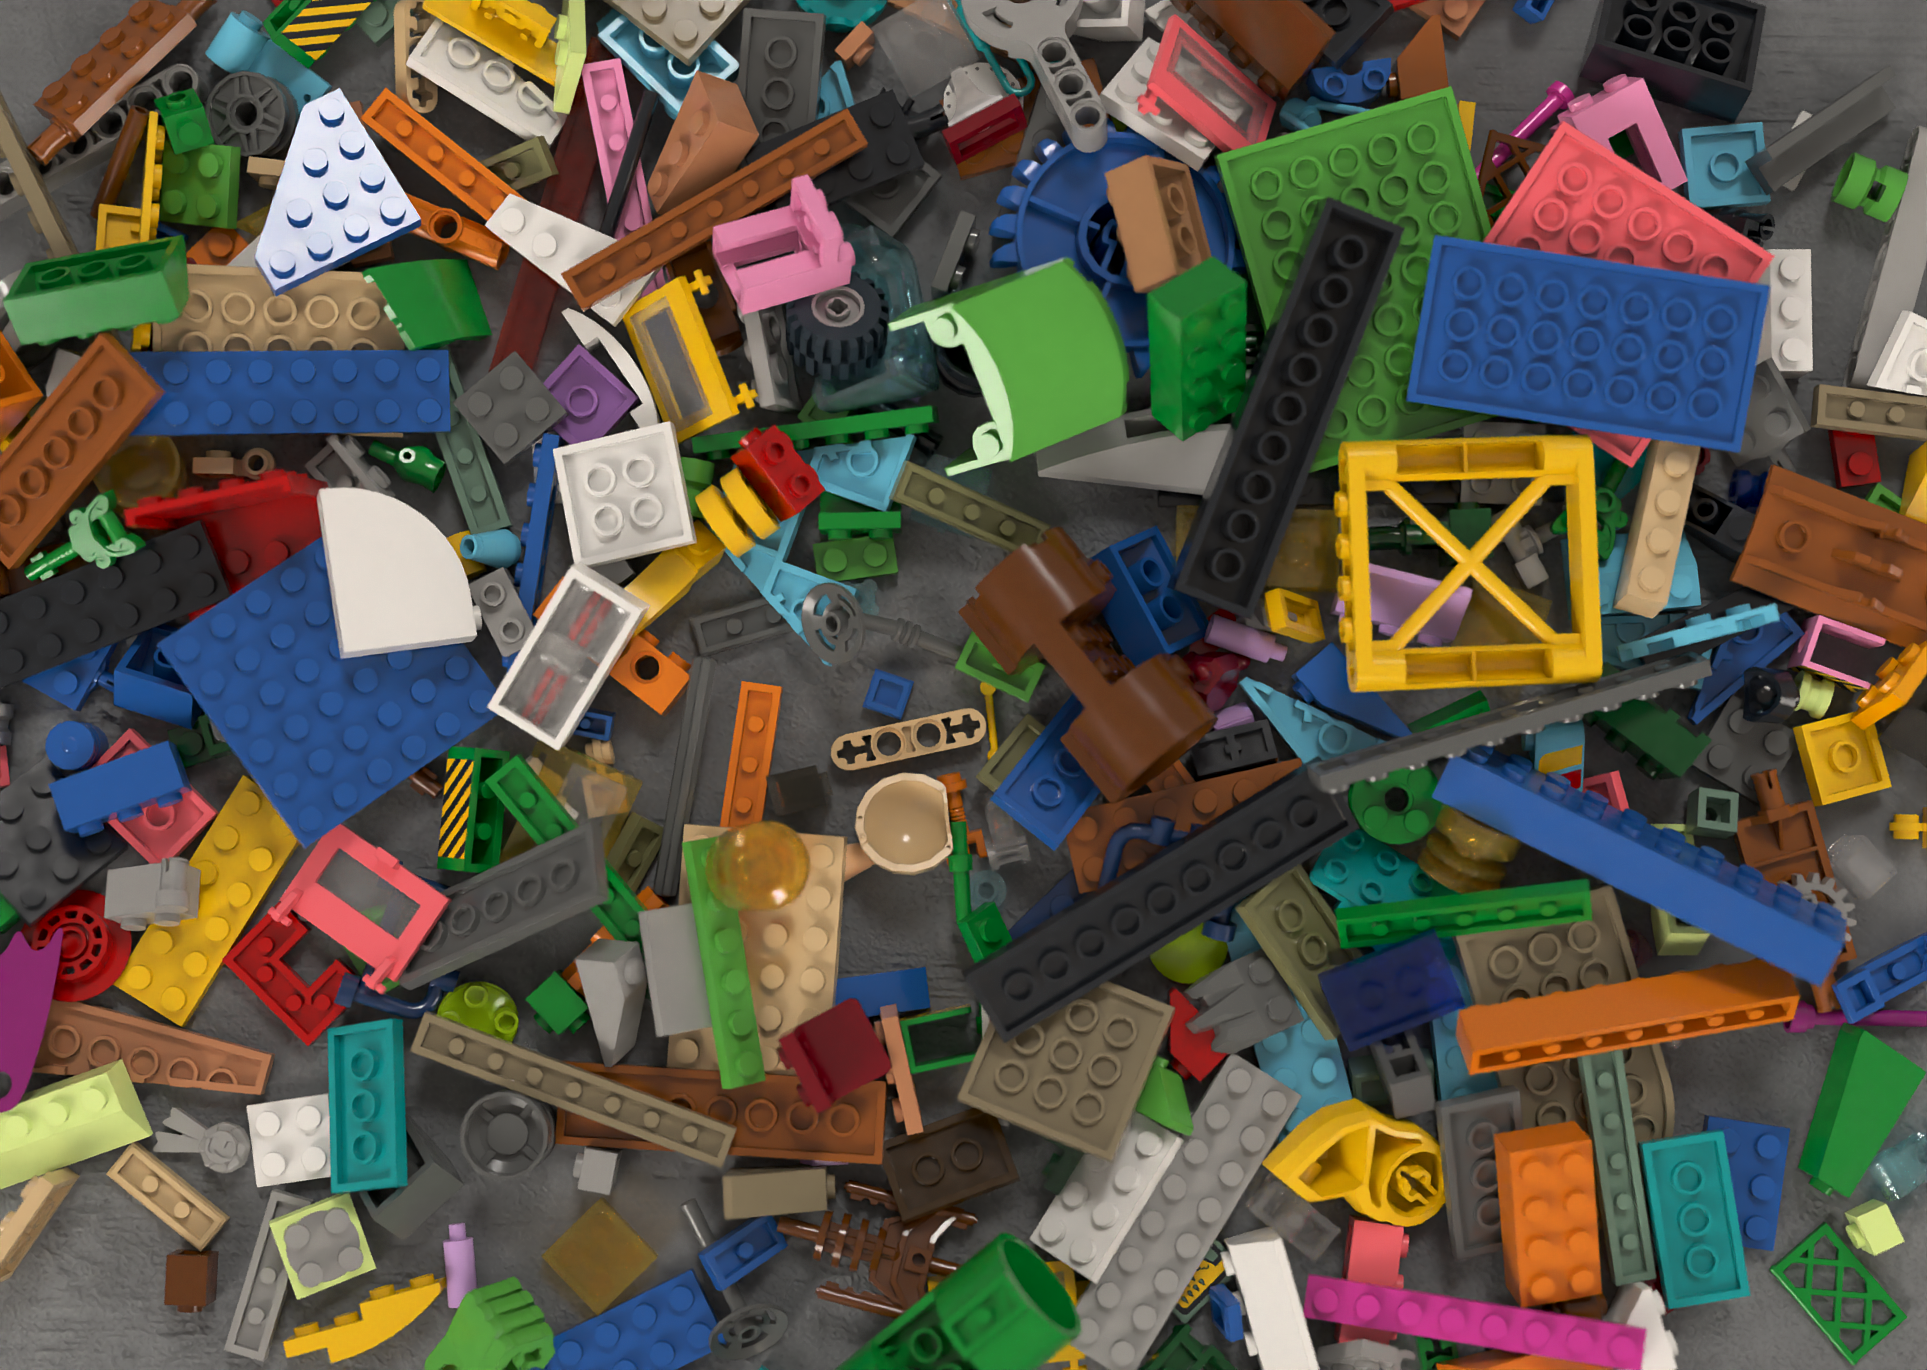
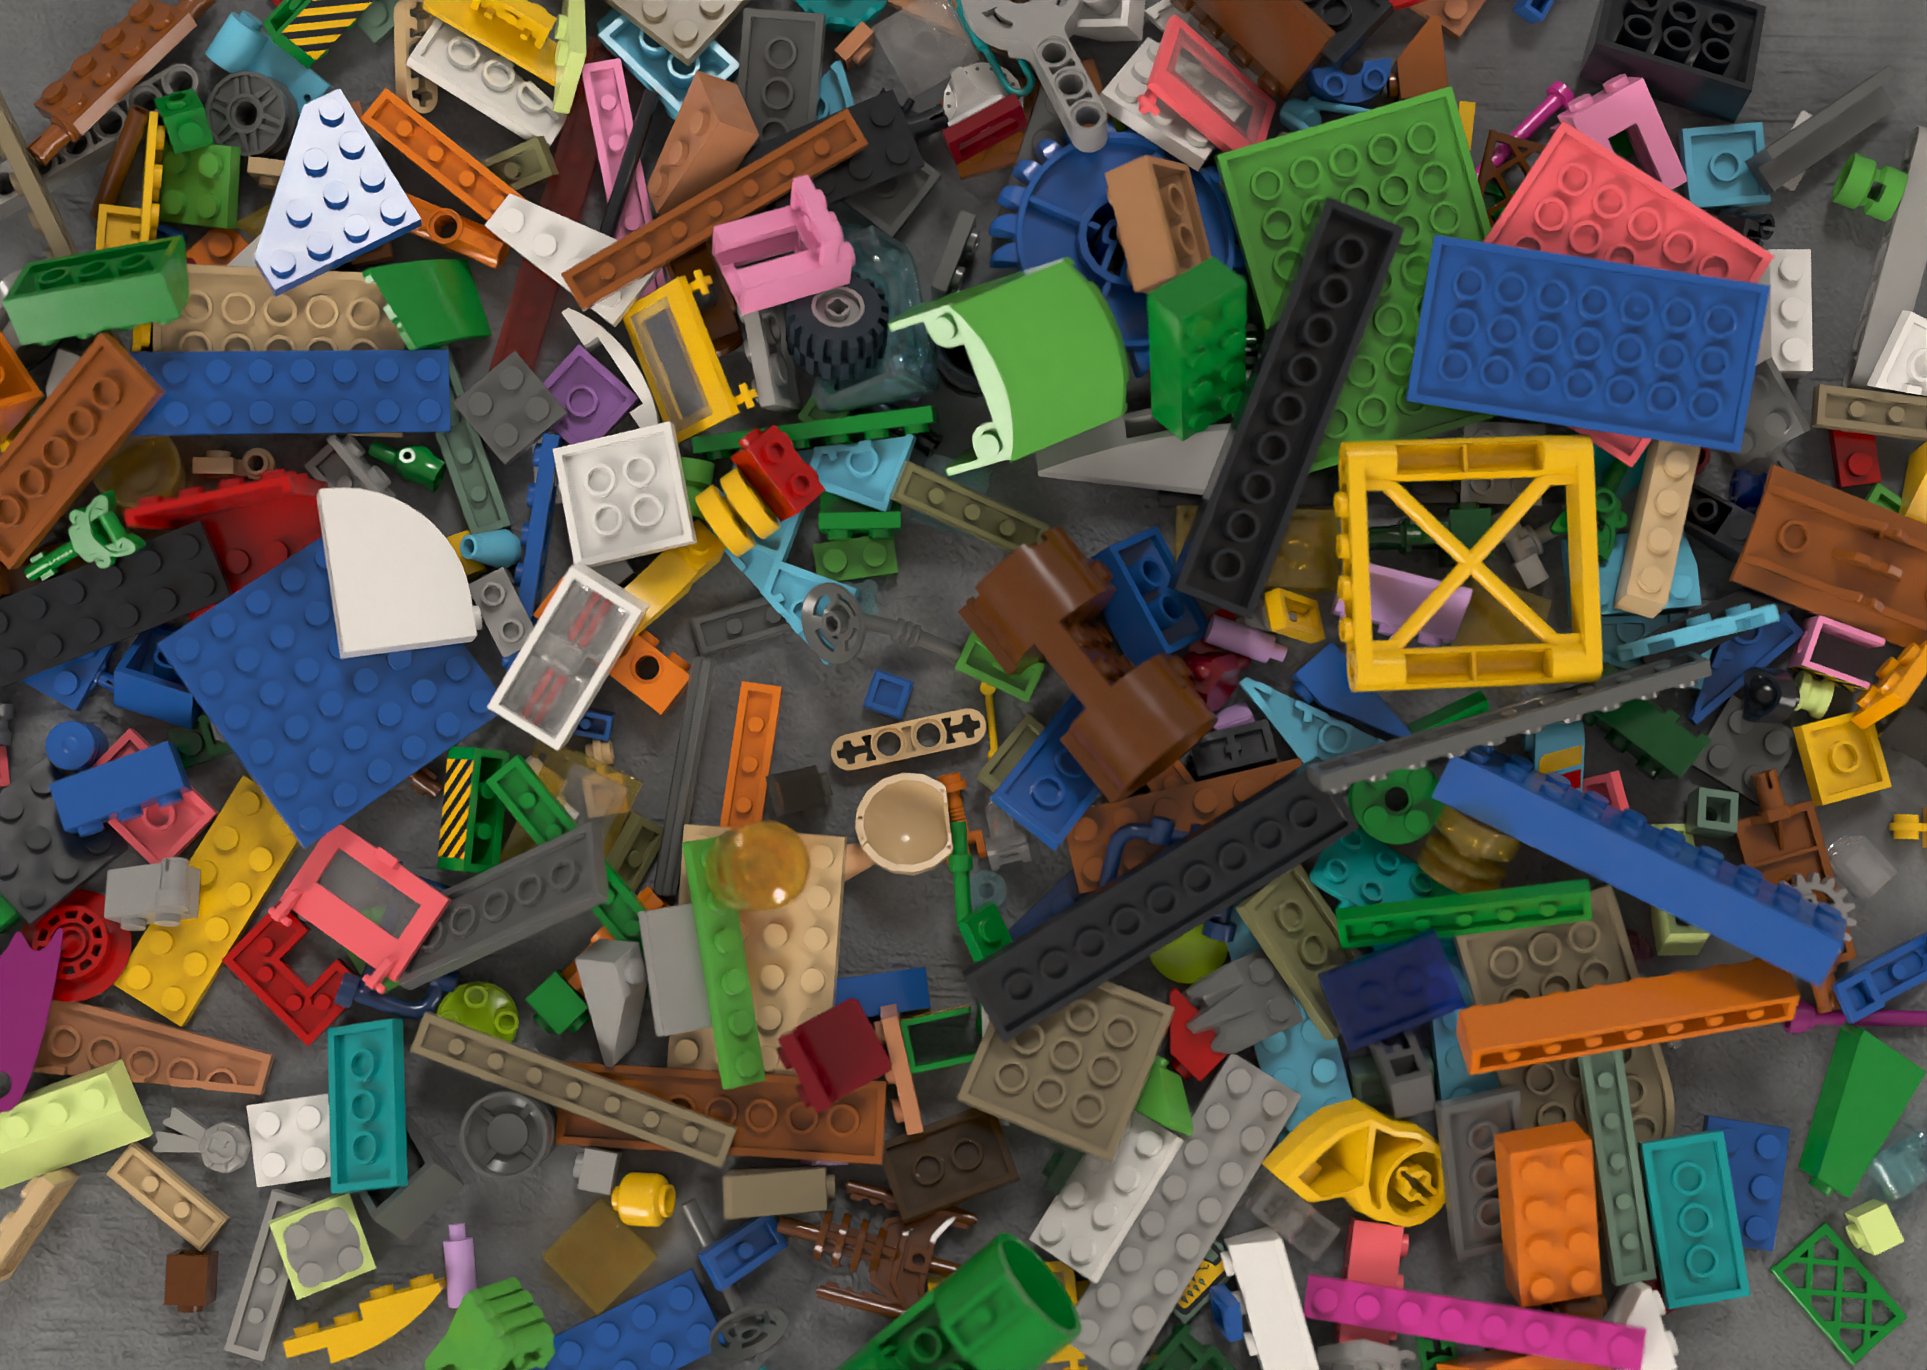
none -> yellow head [611,1172,676,1227]

